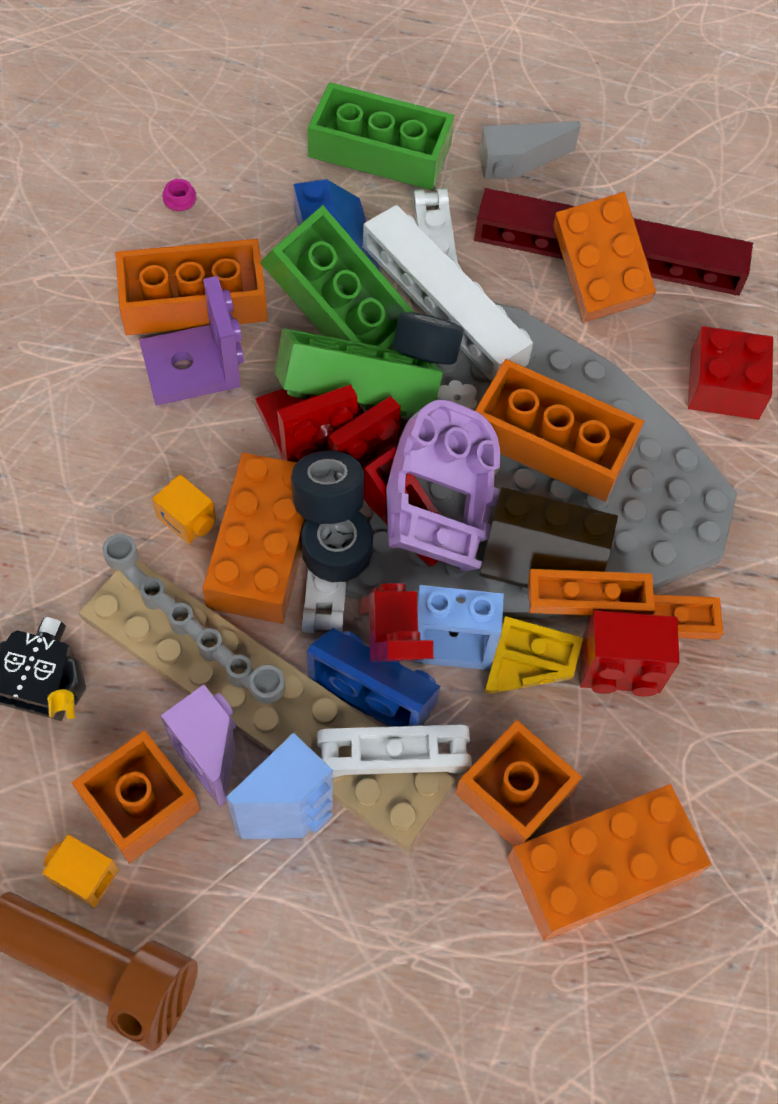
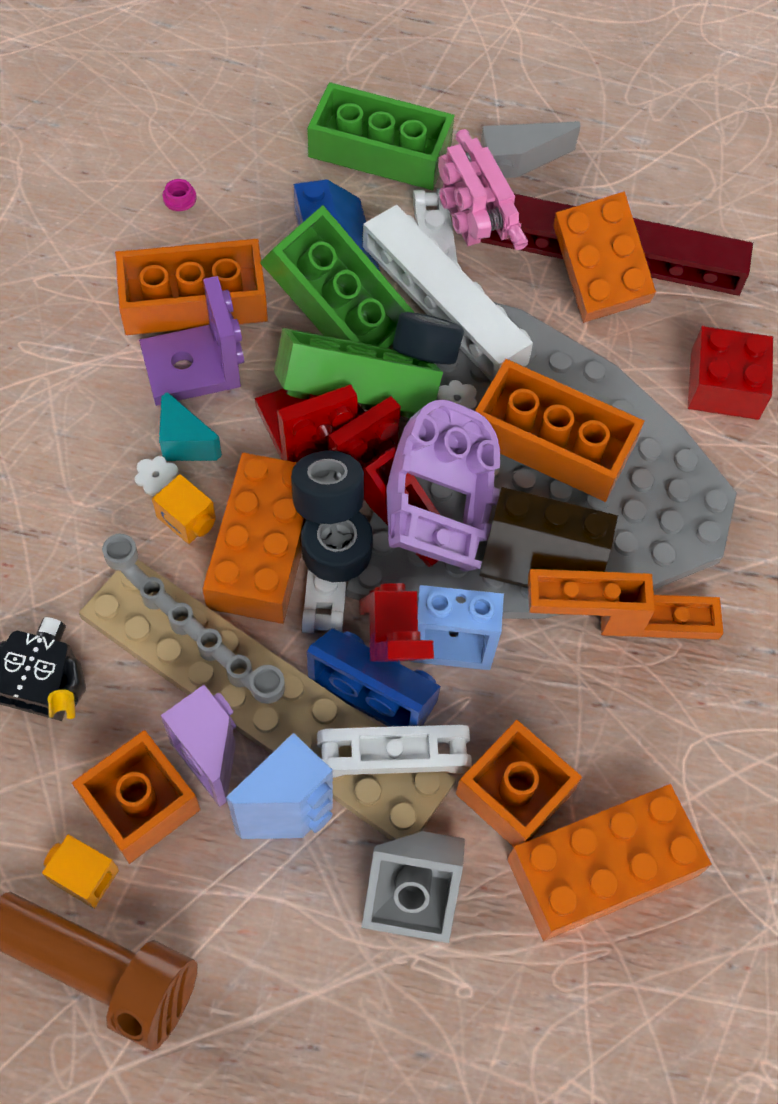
yellow wing [484,616,583,694] -> none
red brick [580,611,680,697] -> none
none -> white plant [135,456,178,496]
none -> teal slope [159,392,222,461]
none -> light grey slope [361,831,465,943]
none -> bright pink piece [438,129,529,250]

